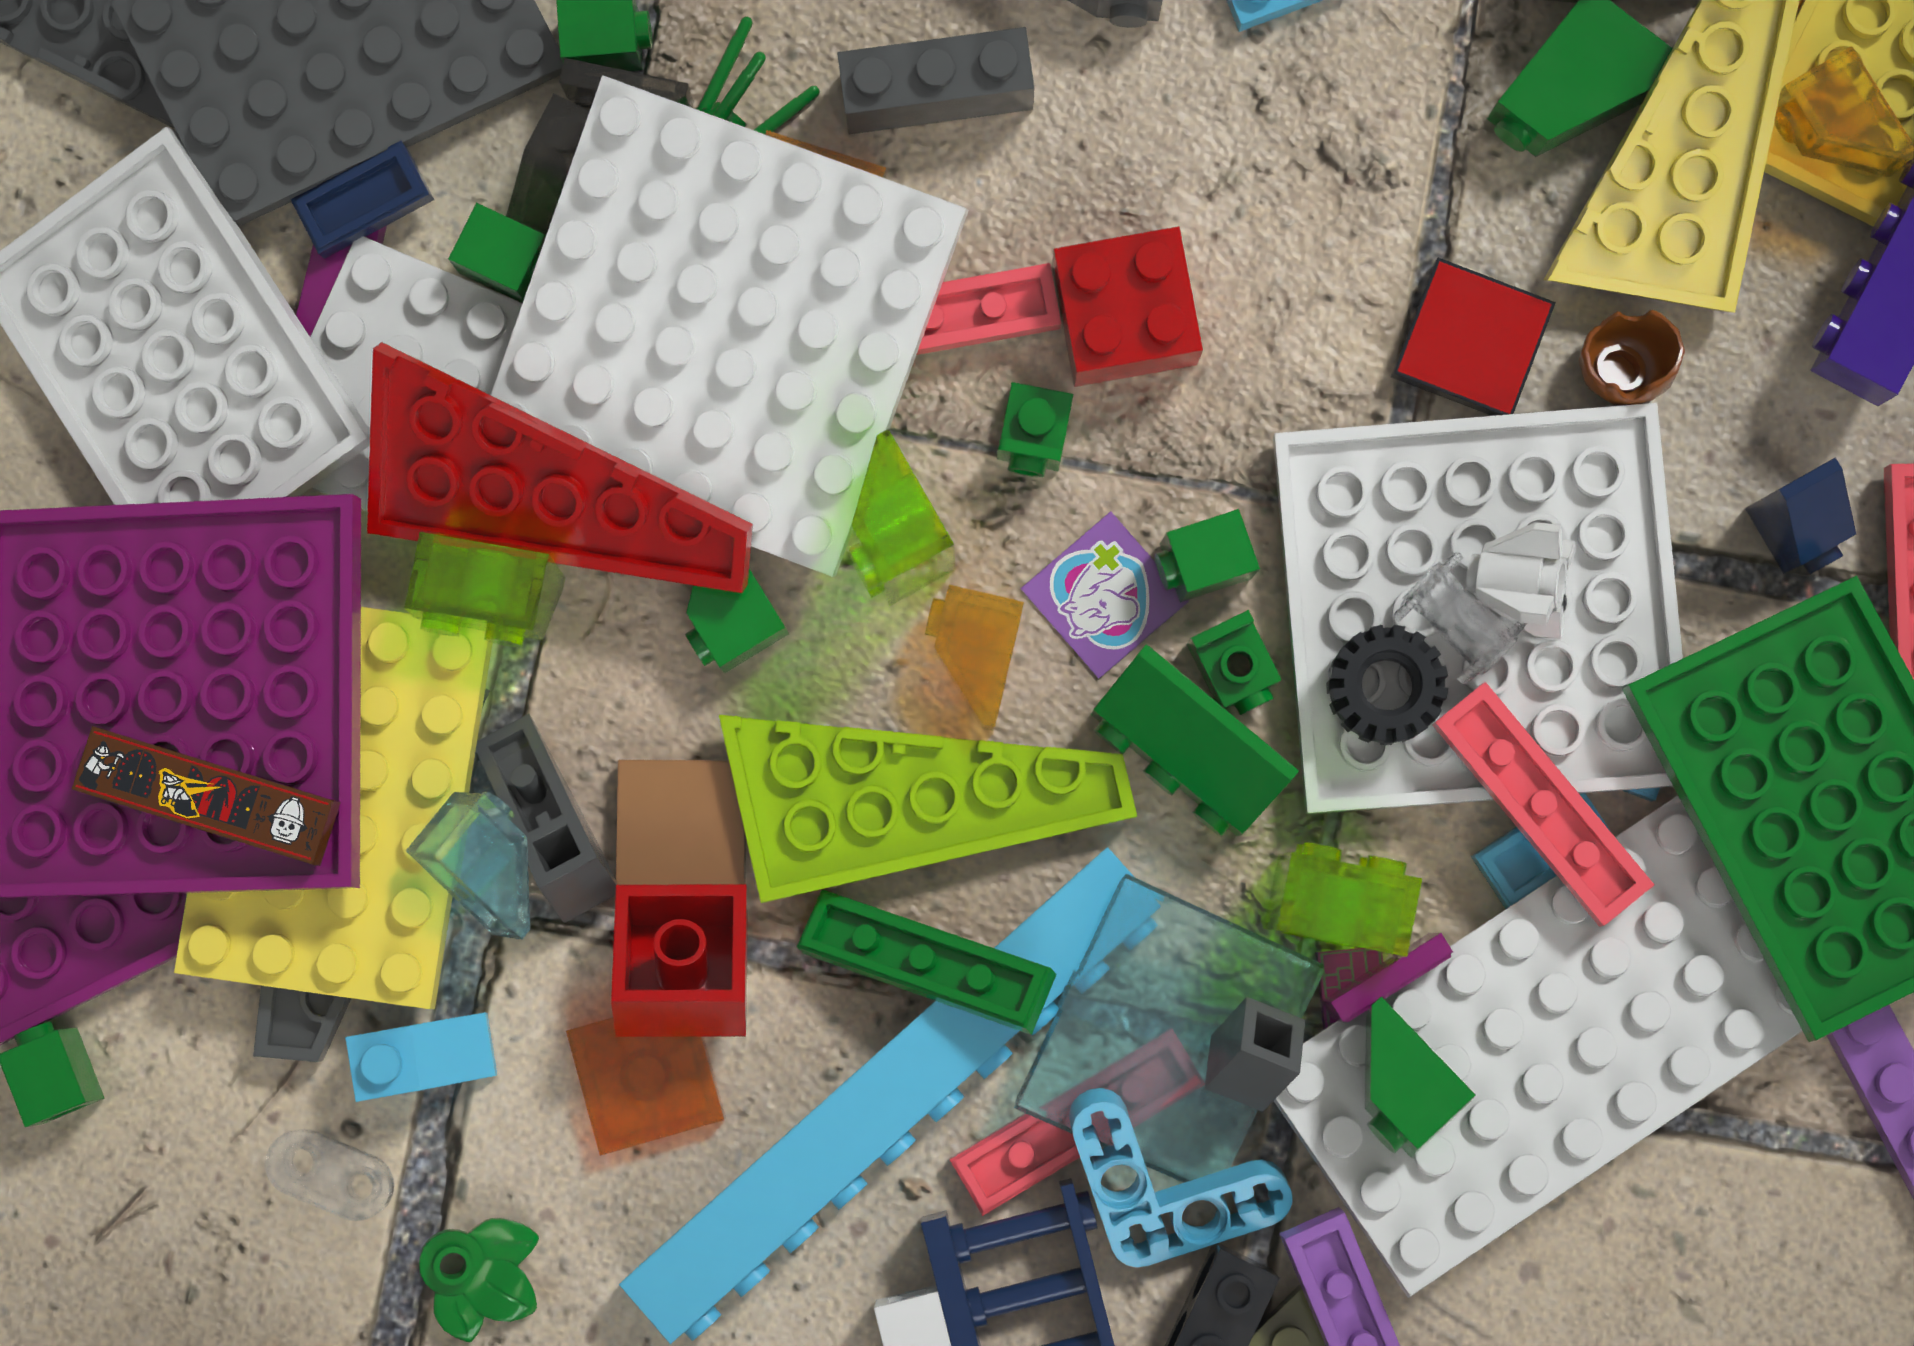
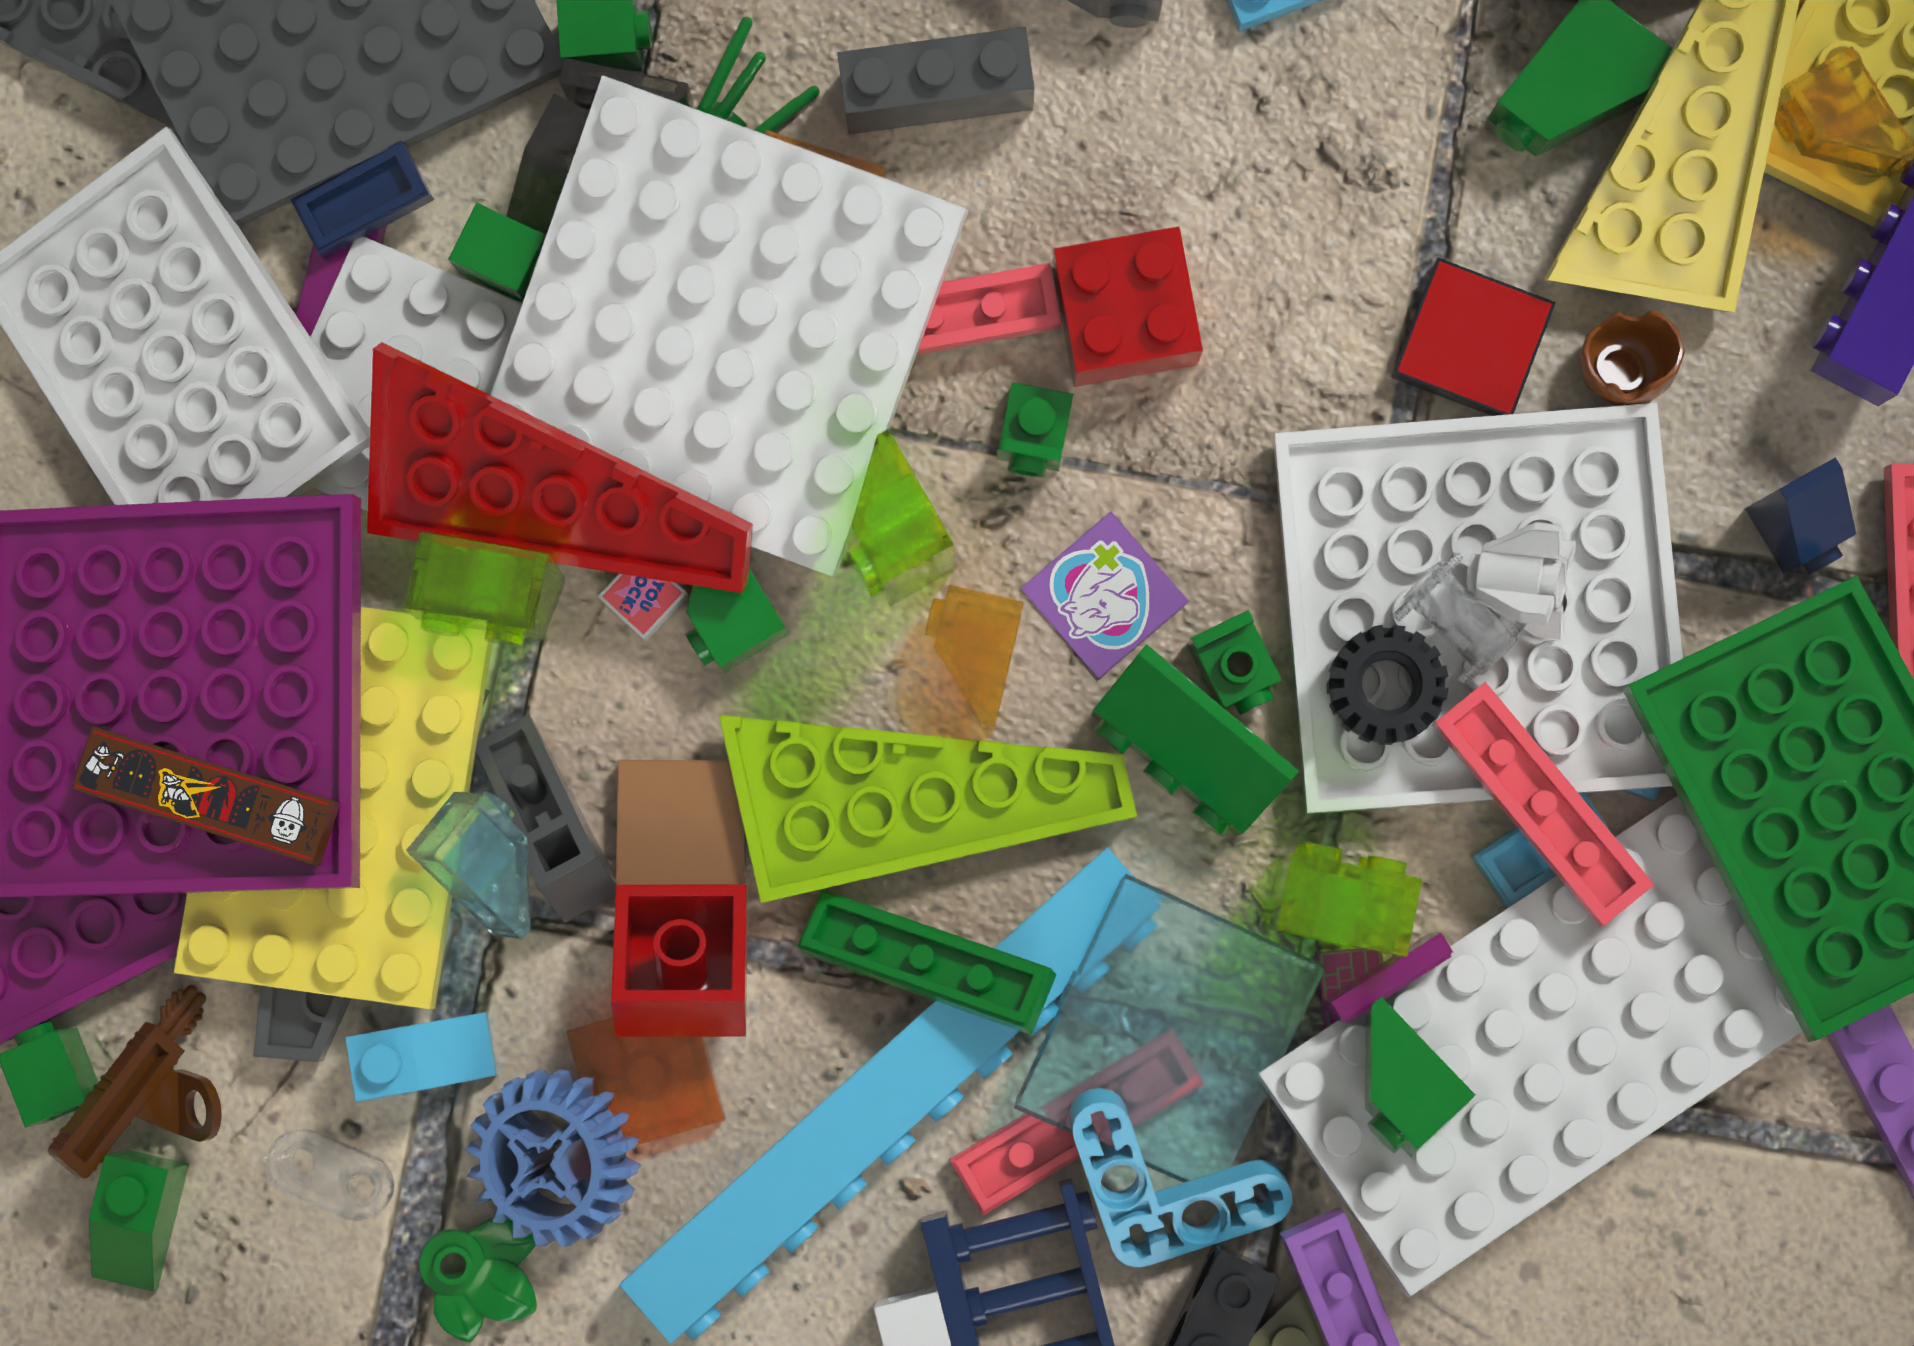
green brick [1155,509,1260,603] -> none
dark grey brick [1204,997,1305,1112] -> none
none -> reddish brown piece [48,985,222,1178]
none -> green slope [88,1149,189,1292]
none -> medium blue gear [465,1069,641,1247]
none -> tile [598,574,689,641]

